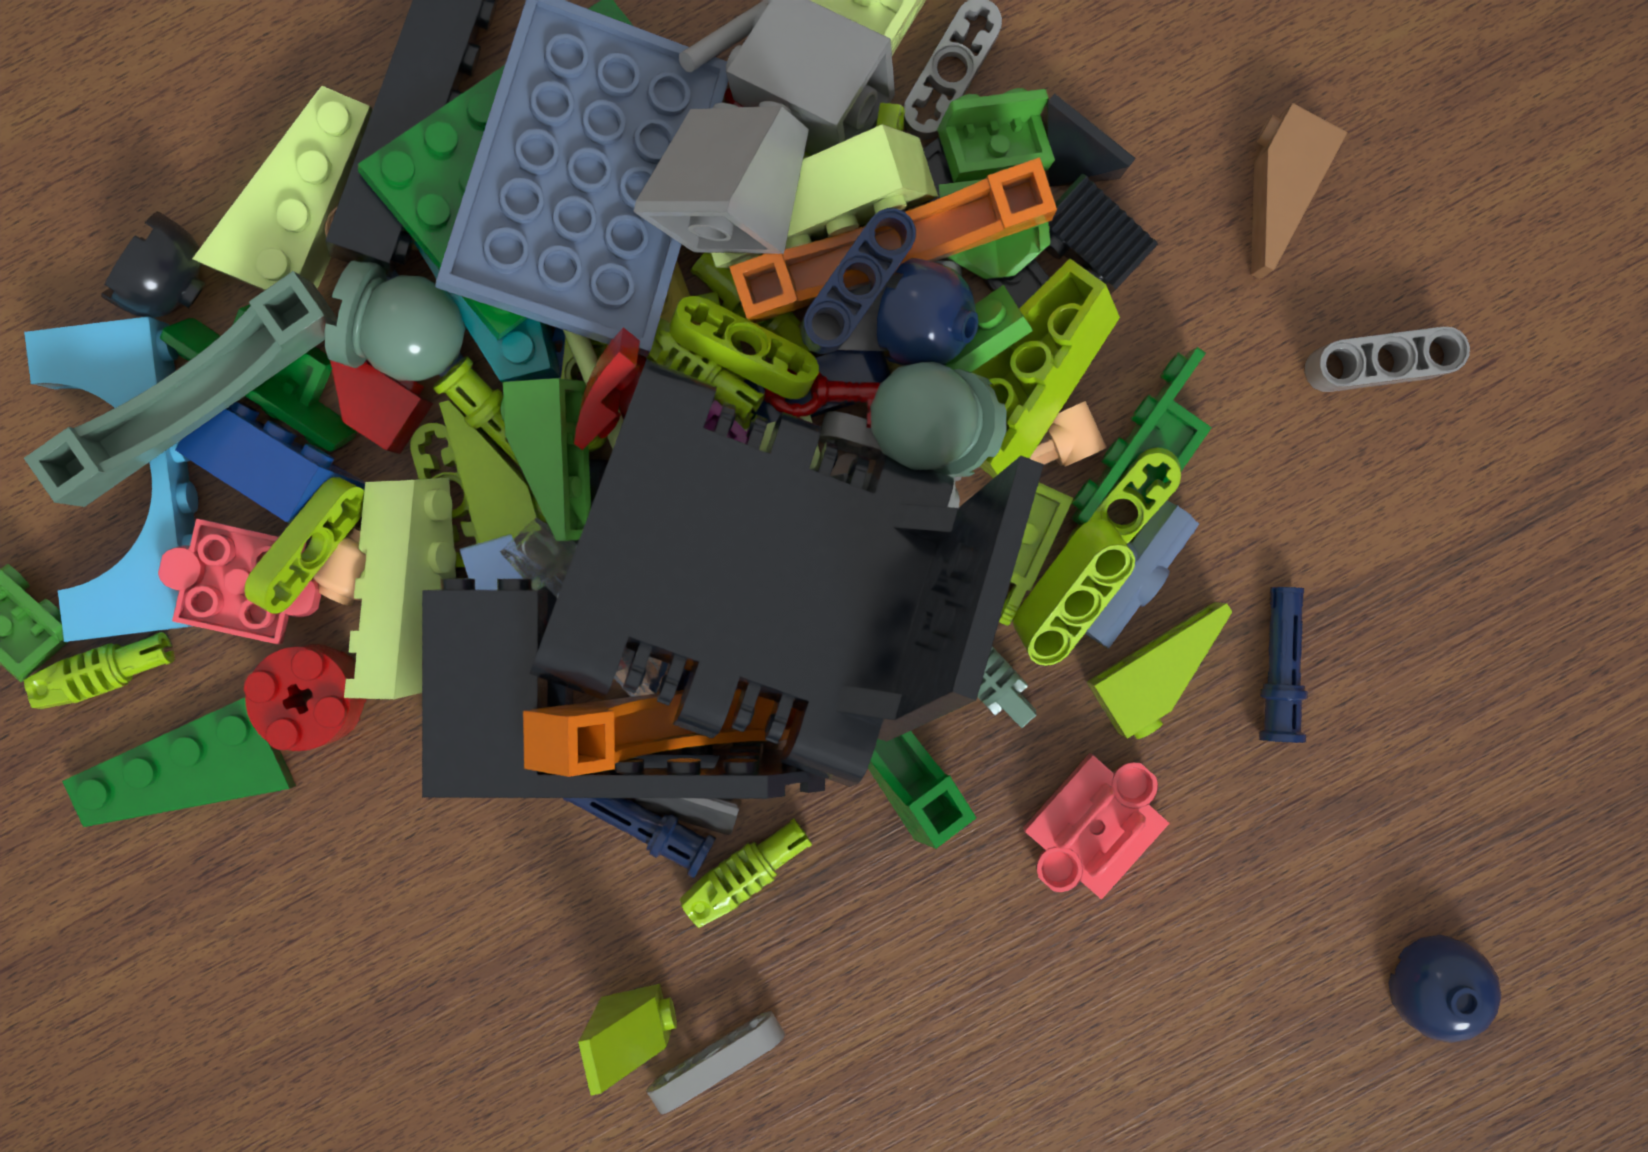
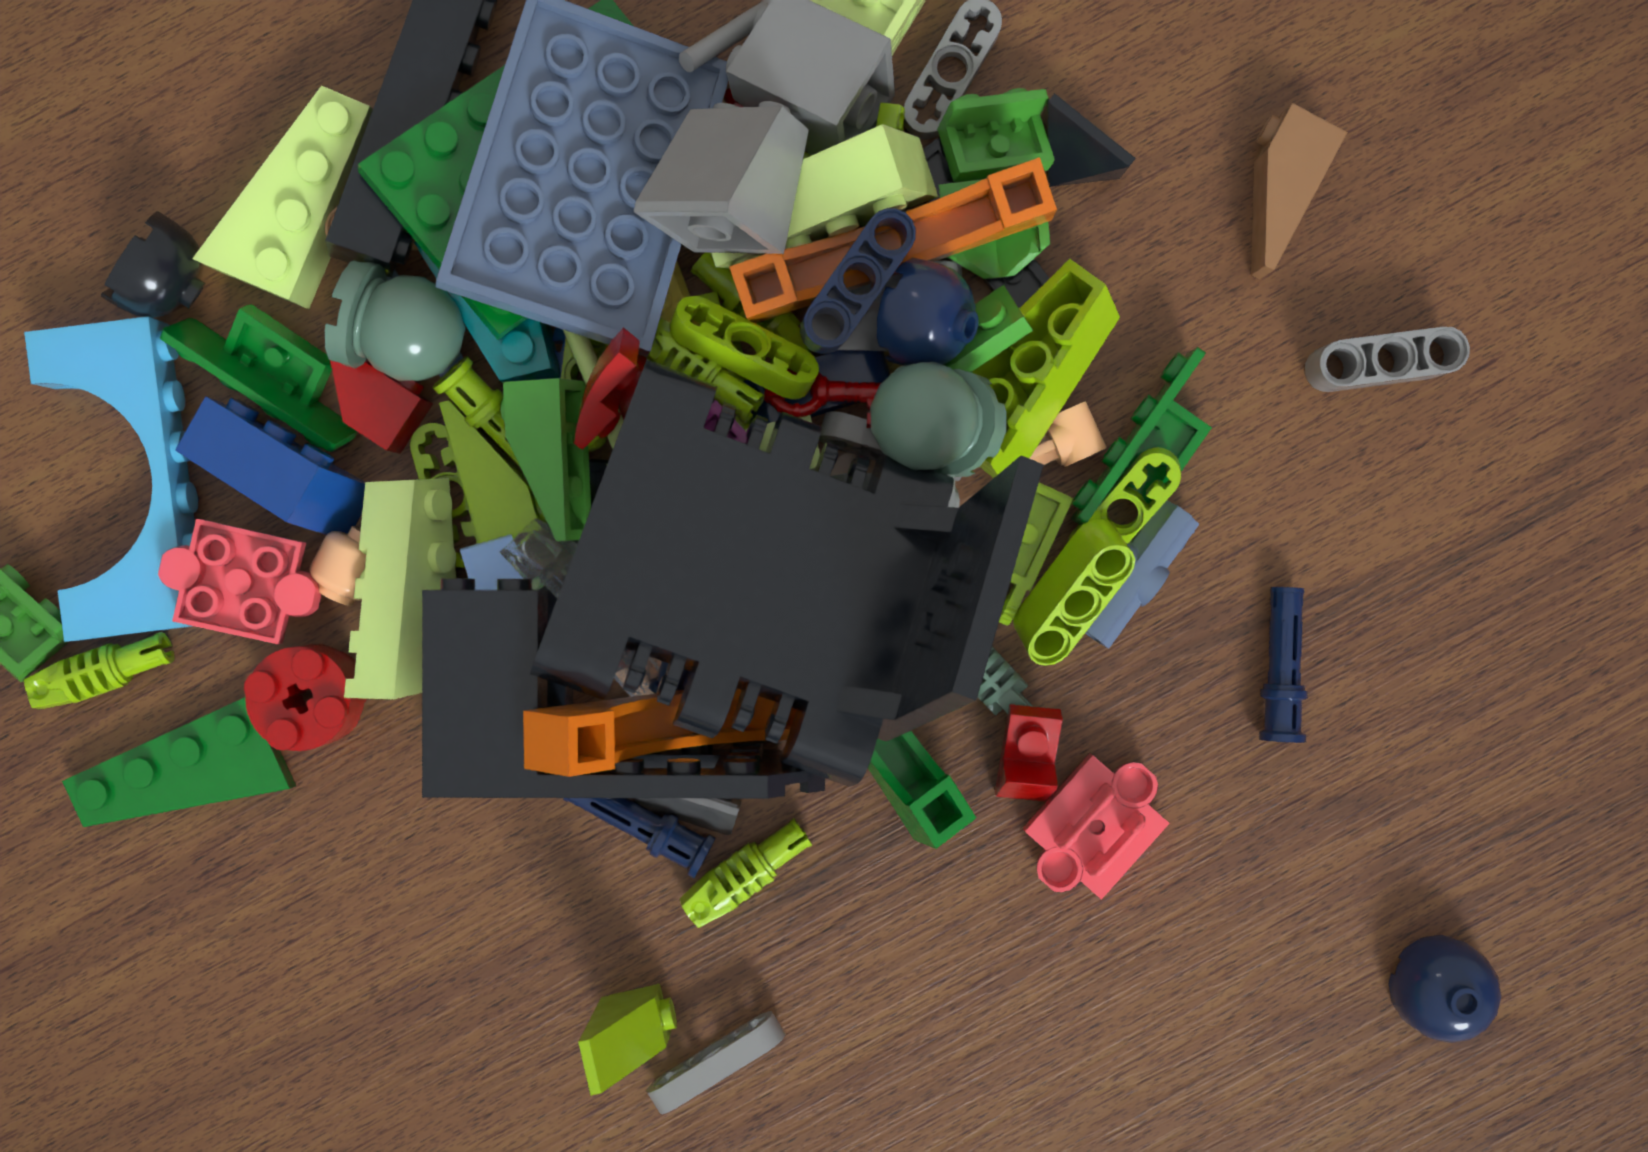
sand green arch [24,271,338,507] -> none
lime beam [245,477,364,614] -> none
black brick [1045,174,1158,295] -> none
lime slope [1086,602,1232,739] -> none
none -> red slope [995,704,1063,802]

